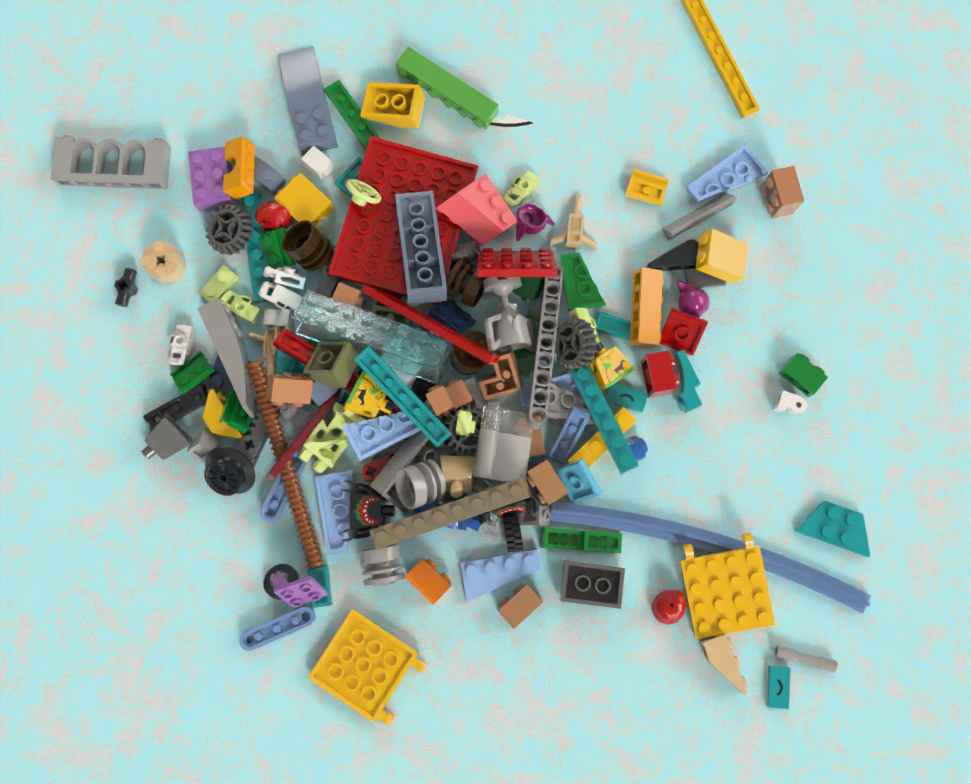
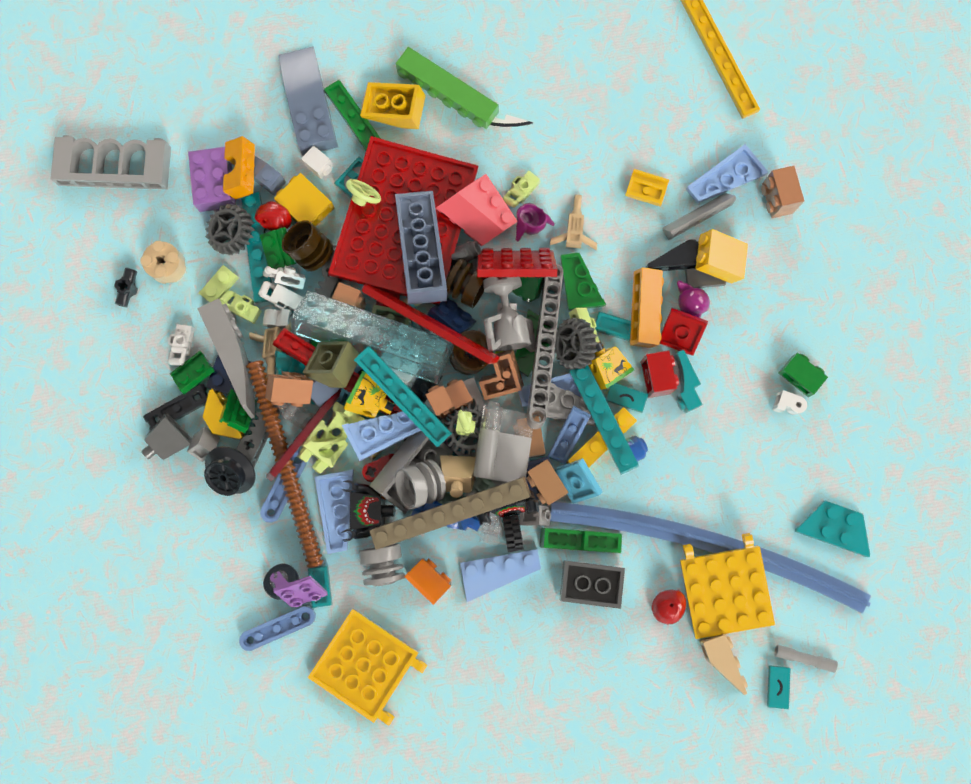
medium nougat brick [498,583,543,629] -> none

